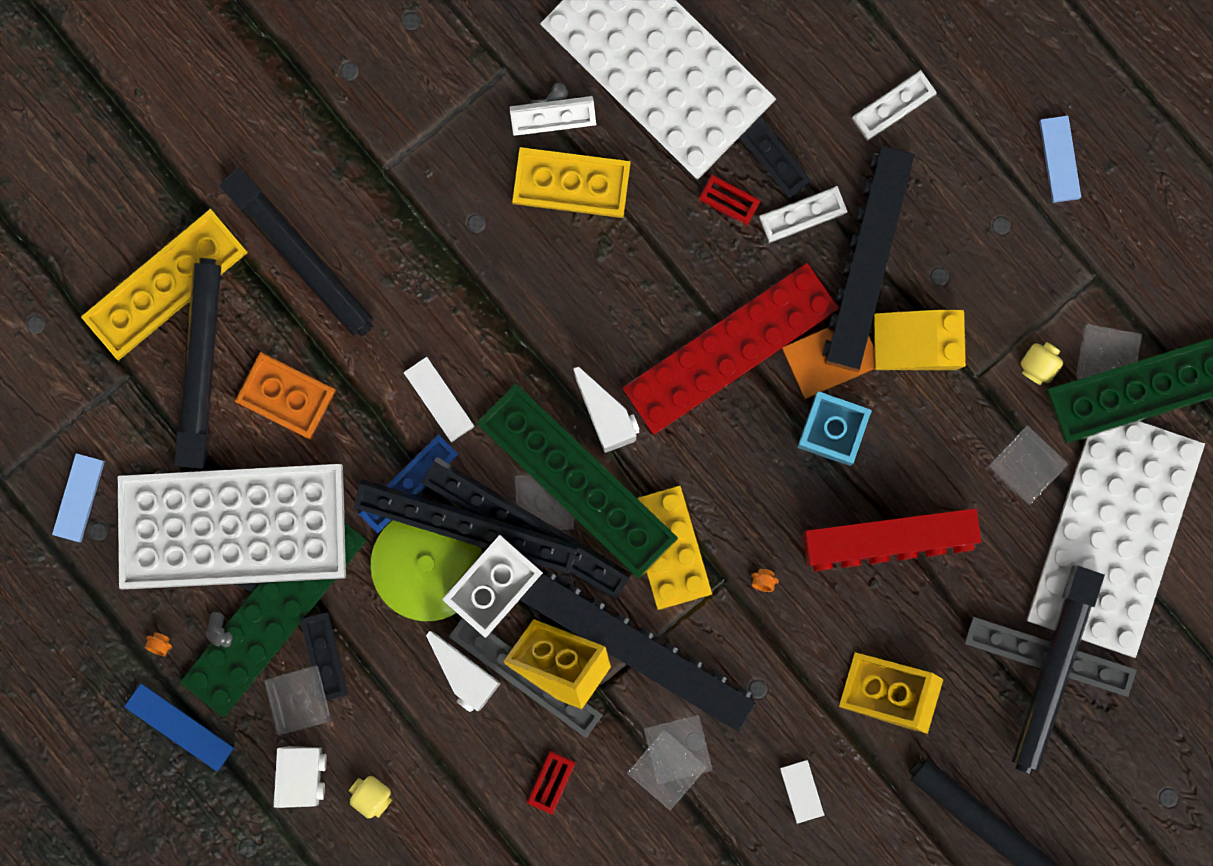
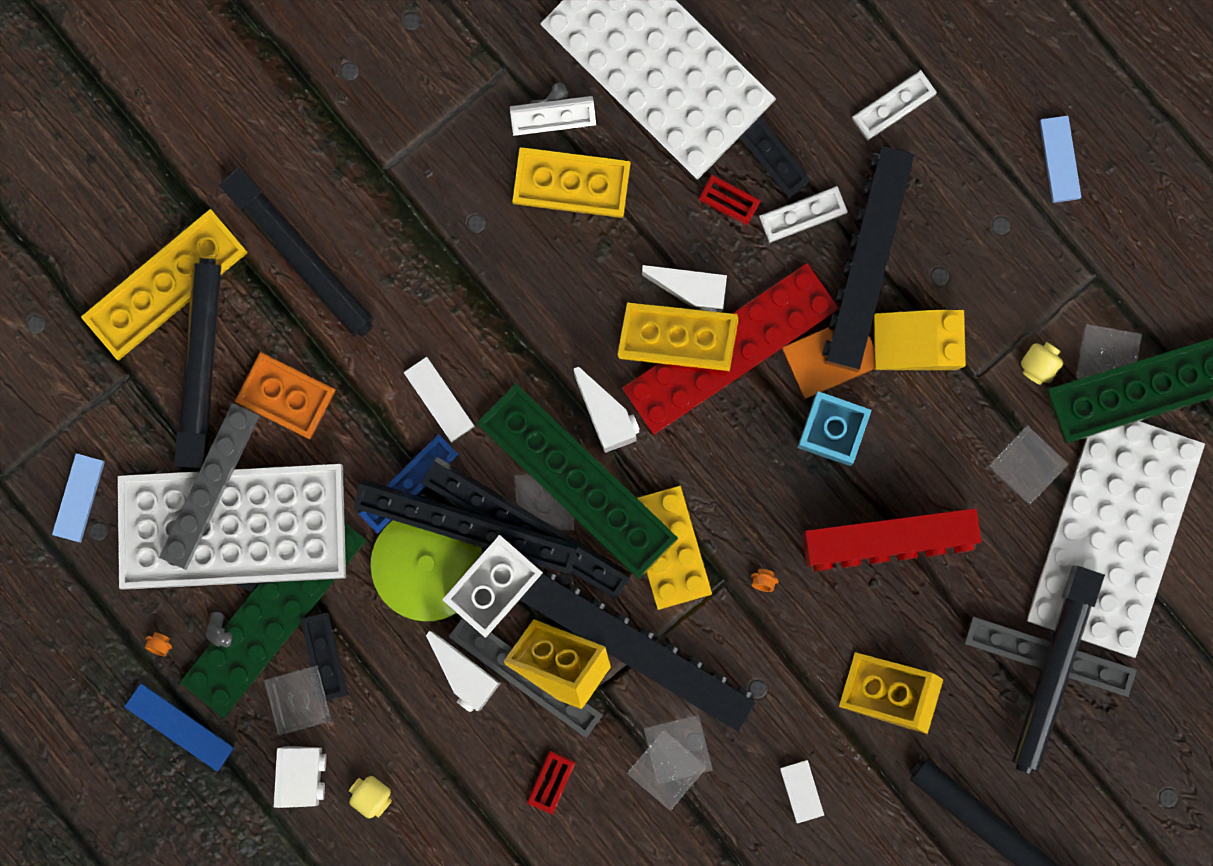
none -> dark grey plate [159,403,260,570]
none -> yellow plate [618,303,739,371]
none -> white slope [642,265,727,313]

